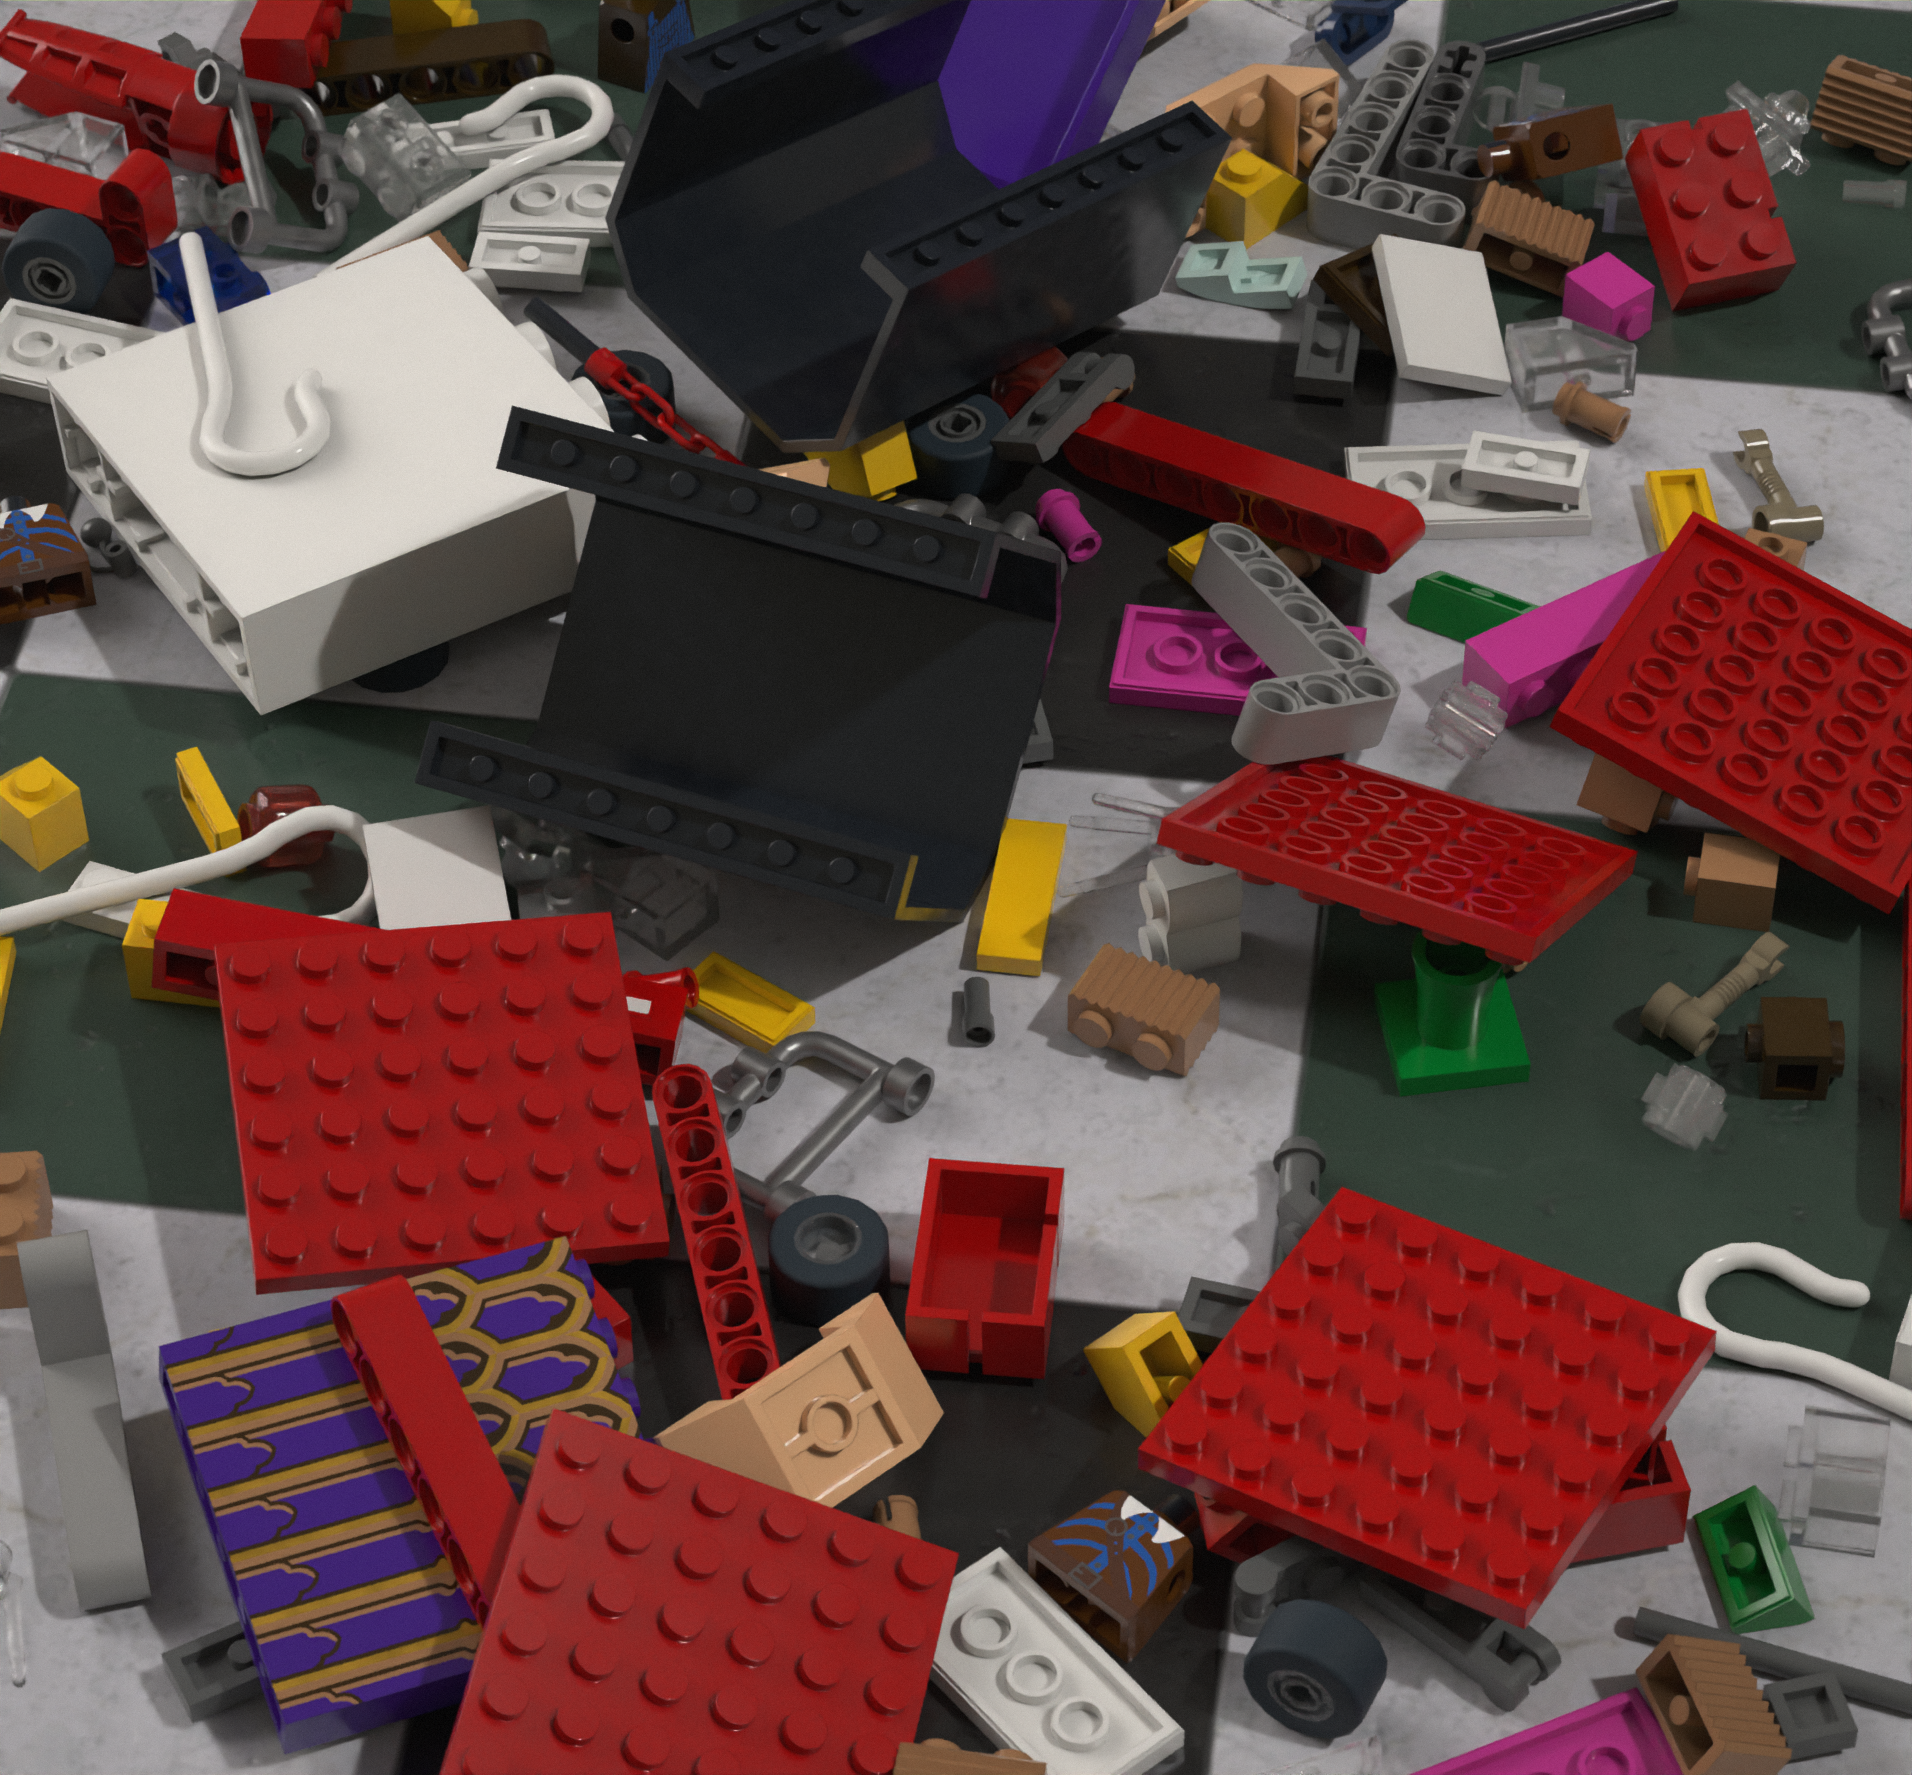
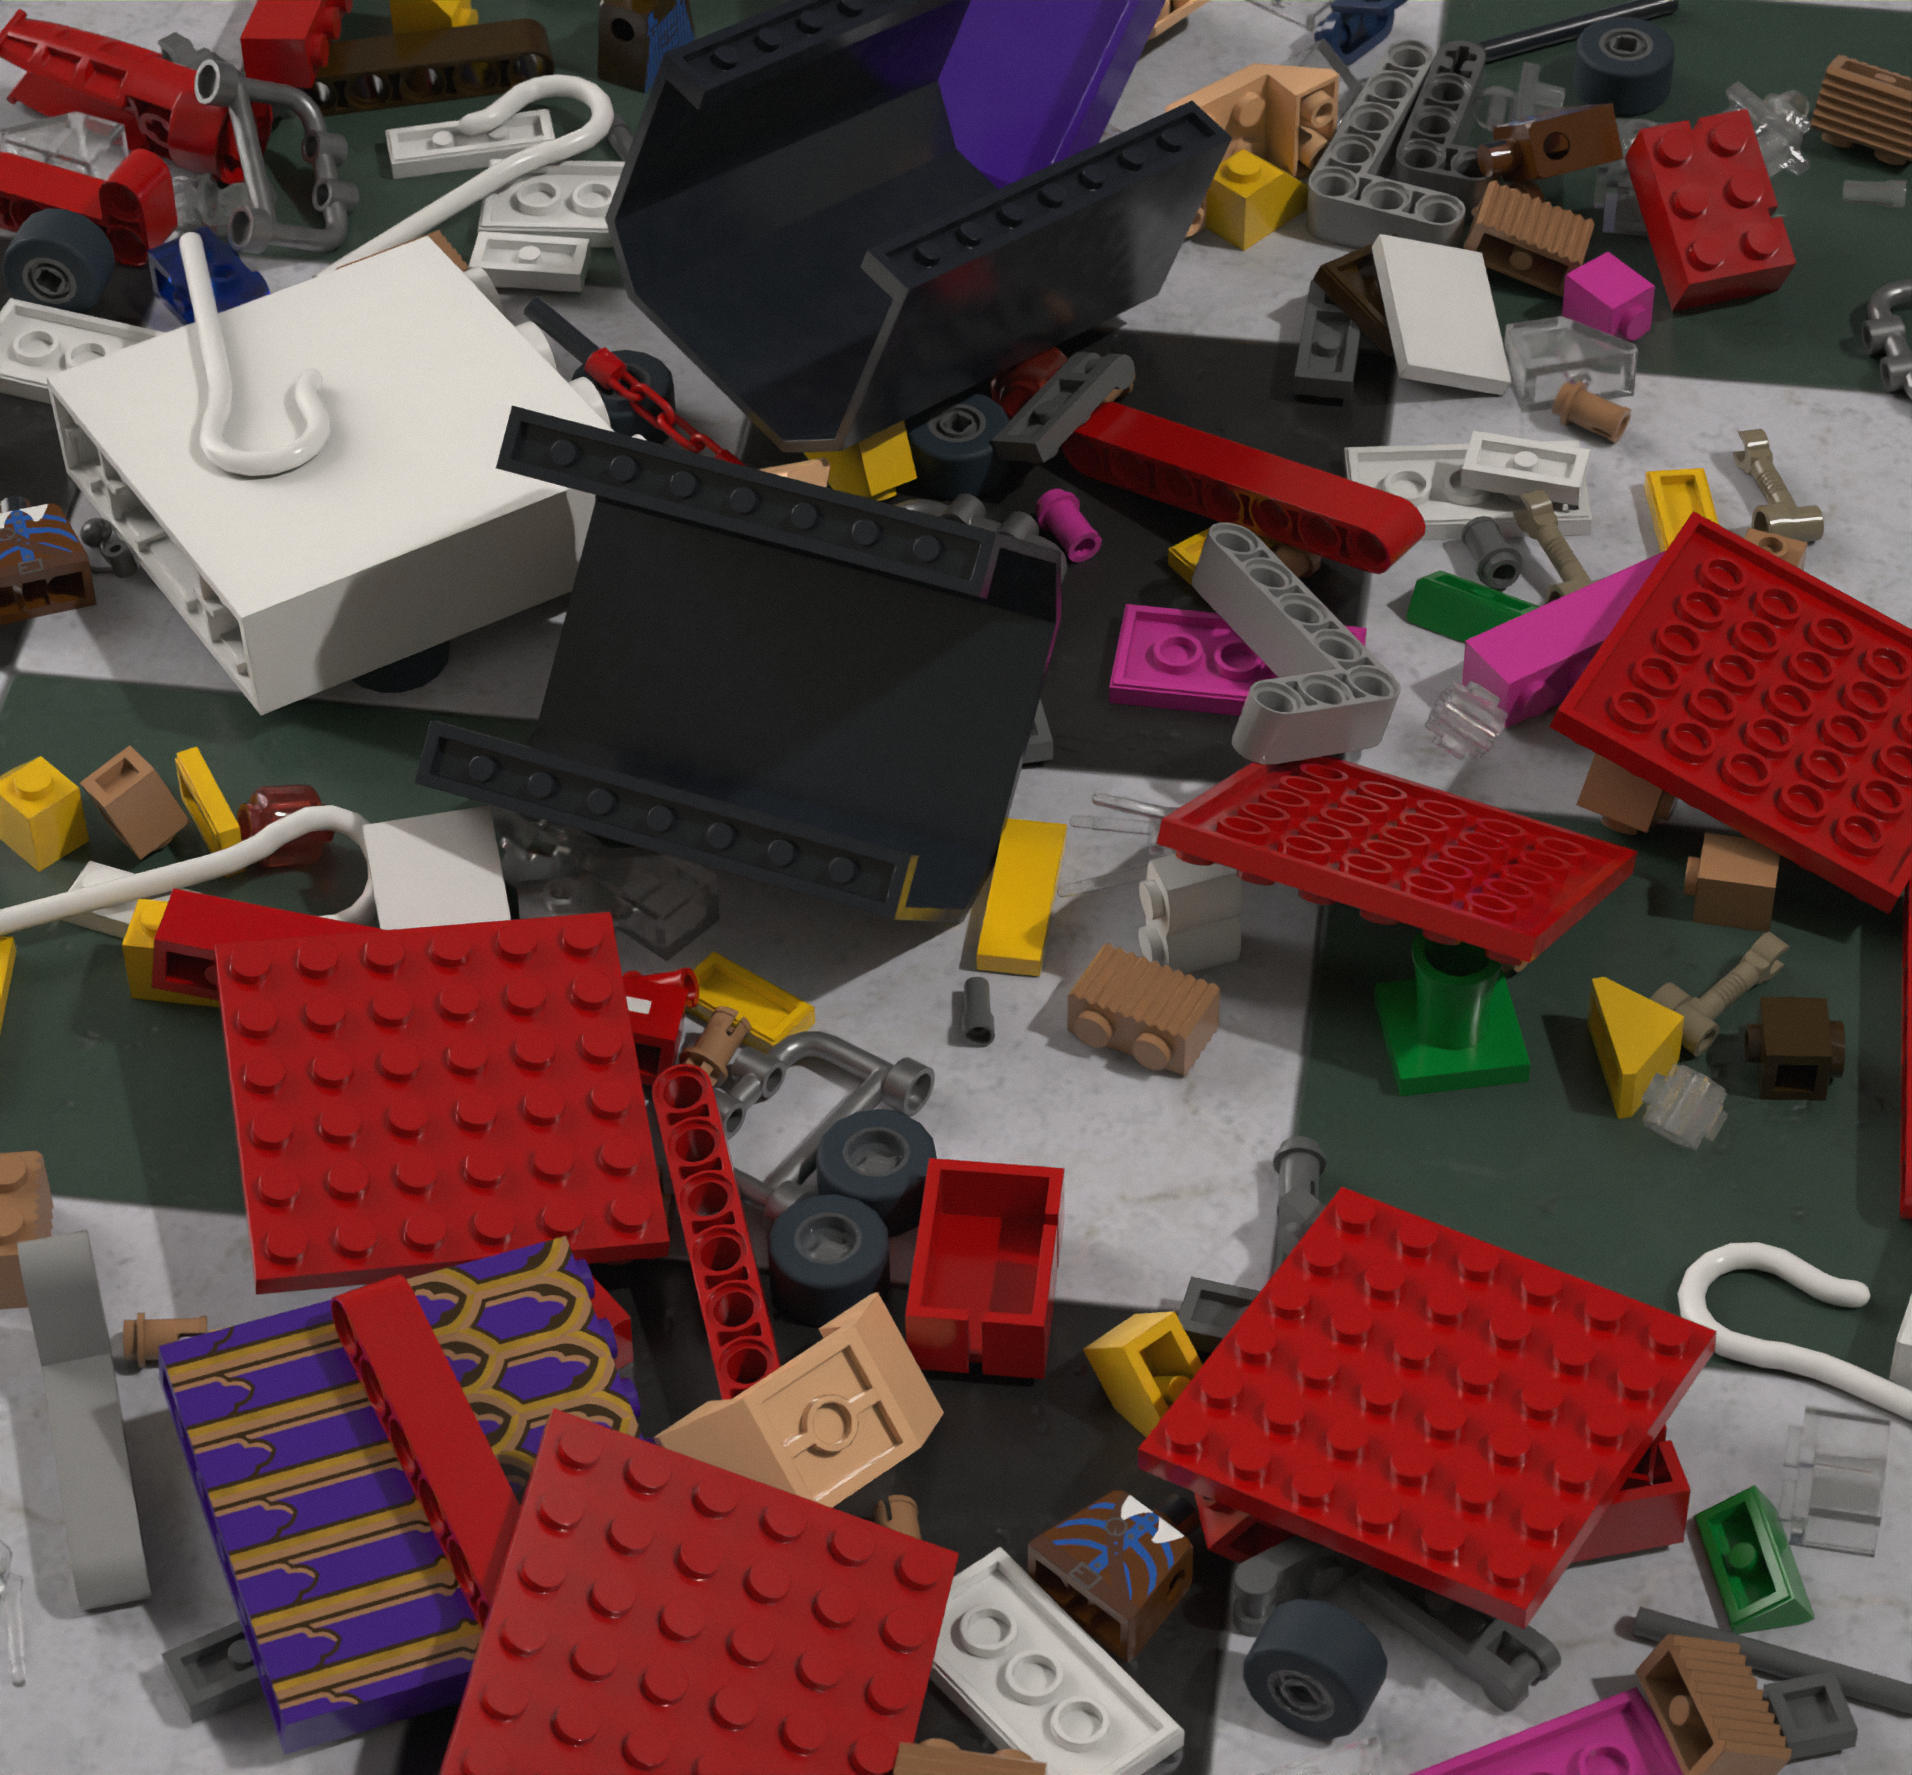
clear brick [337,93,471,223] -> none
light aqua slope [1175,241,1307,309] -> none
none -> medium nougat brick [80,745,190,860]
none -> medium nougat pin [123,1312,208,1368]
none -> medium nougat axle [679,1006,751,1108]
none -> black wheel [816,1109,937,1237]
none -> dark grey pin [1461,516,1522,589]
none -> dark tan brick [1513,489,1605,604]
none -> black wheel [1574,17,1674,116]
none -> yellow slope [1587,977,1685,1119]

